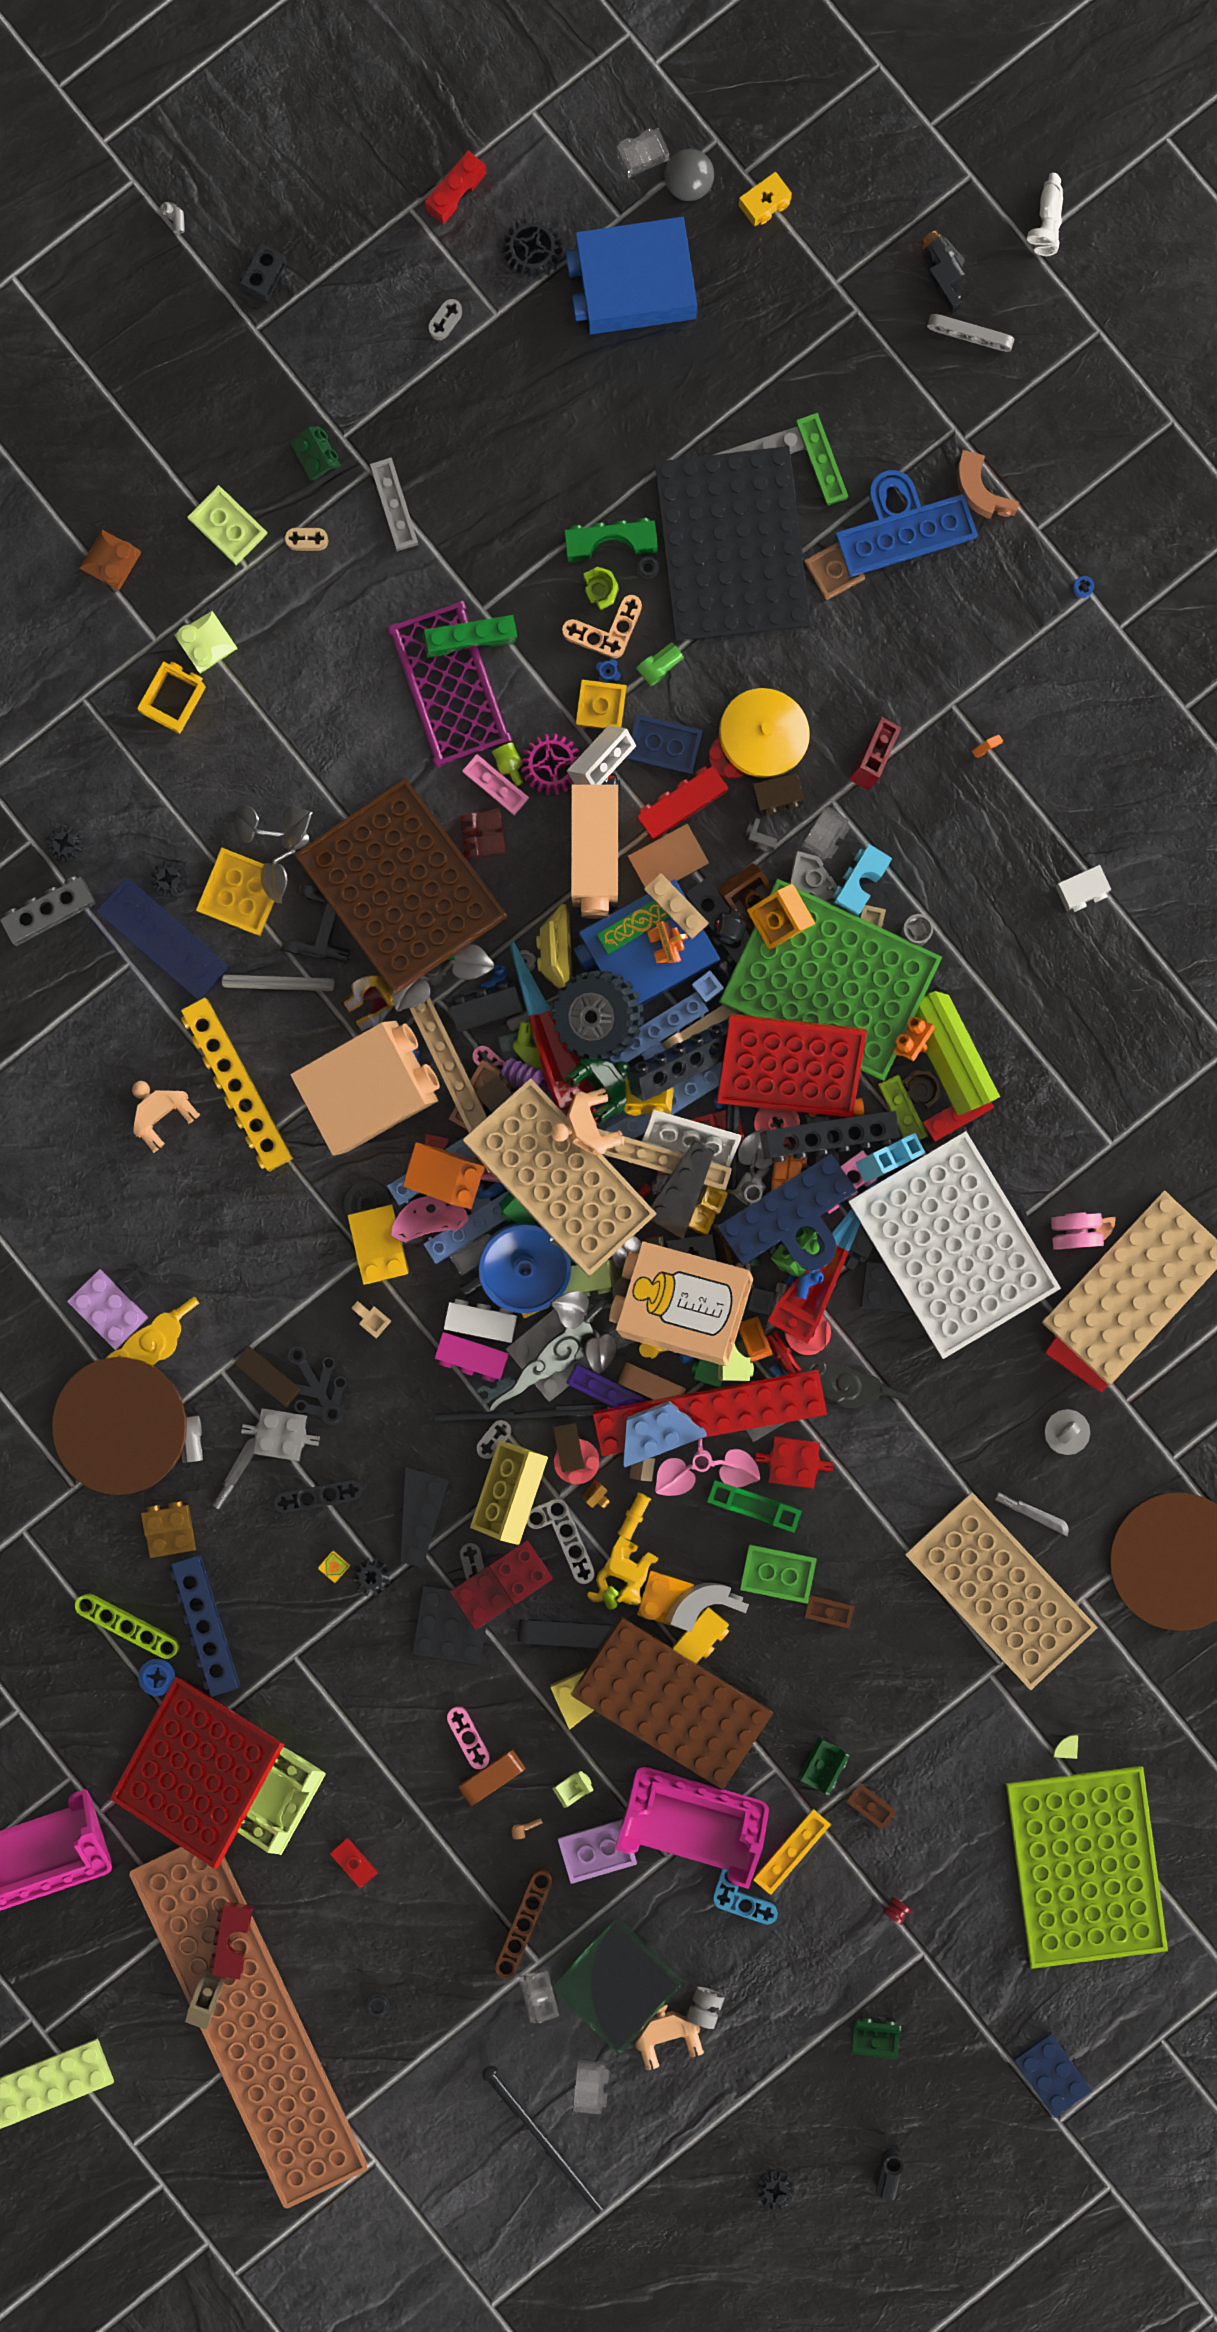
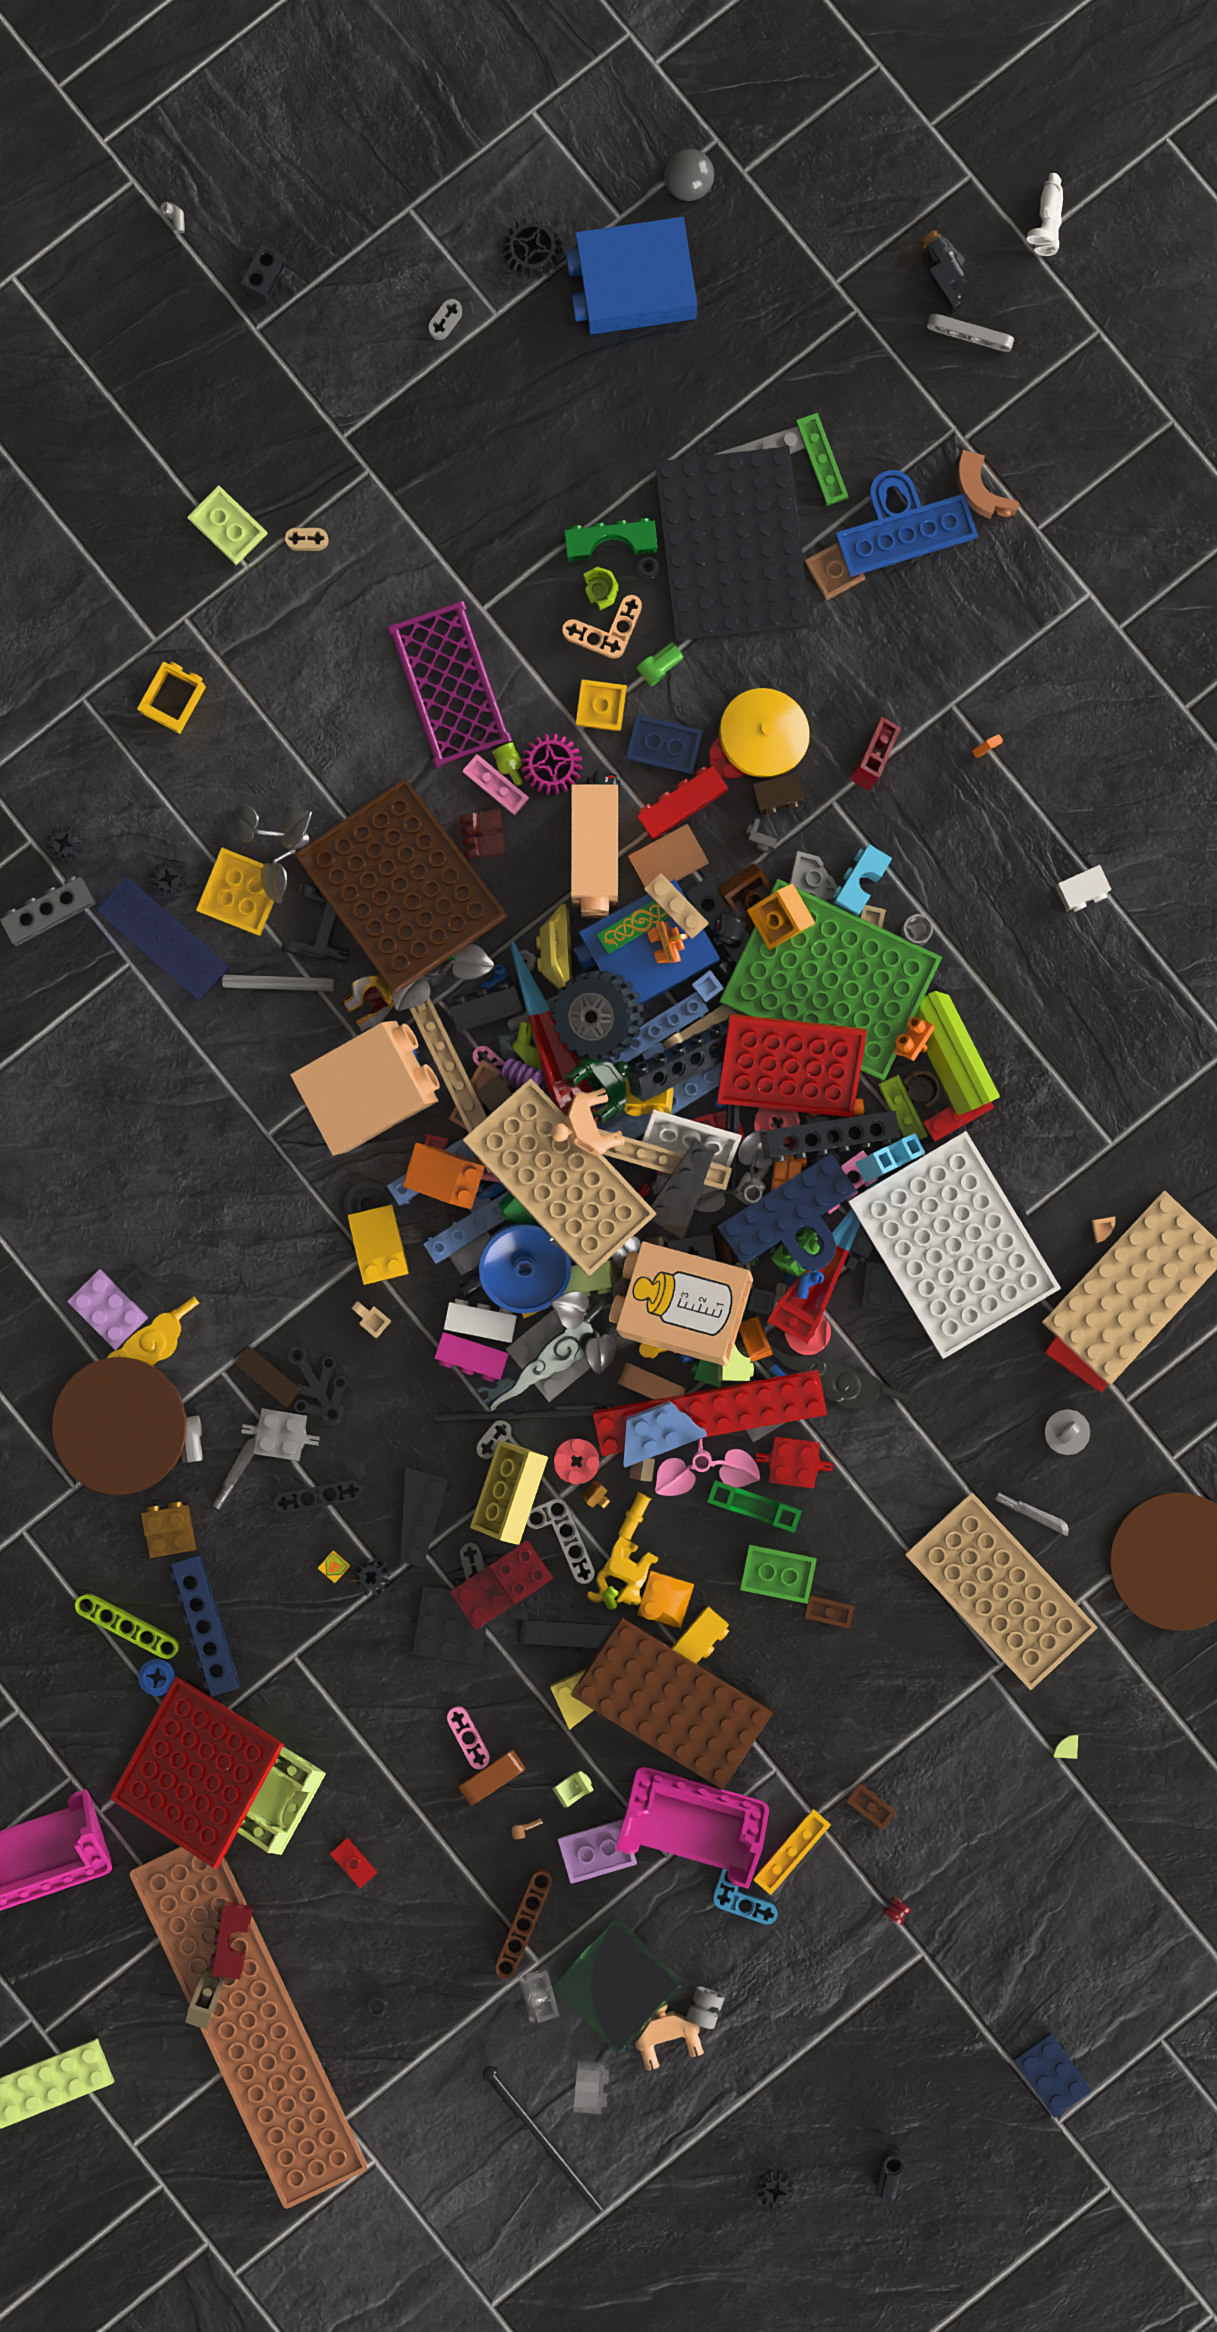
dark orange slope [79,530,141,591] -> none
light nougat connector [132,1081,200,1153] -> none
yellowish green slope [174,611,237,673] -> none
yellow brick [181,998,293,1172] -> none
dark green bracket [289,427,341,481] -> none
light grey plate [370,458,419,551] -> none
bright pink piece [391,1195,468,1242] -> none
green arch [422,615,517,658] -> none
red arch [425,150,487,225] -> none
dark brown tile [553,1423,585,1472] -> none
dark purple tile [566,1362,650,1407] -> none
white brick [567,726,636,785] -> none
blue plate [596,659,621,683] -> none
clear brick [617,128,669,178] -> none
light grey arch [665,1583,749,1632] -> none
yellow slope [688,1185,728,1236] -> none
yellow brick [739,172,792,227] -> none
red pin [767,1332,802,1375] -> none
dark green bracket [797,1738,849,1795] -> none
clear brick [801,807,850,861] -> none
dark green bracket [851,2018,901,2059] -> none
lime tile [1006,1766,1168,1969] -> none
bright pink wheel [1051,1212,1104,1250] -> none
blue bush [1073,576,1094,598] -> none

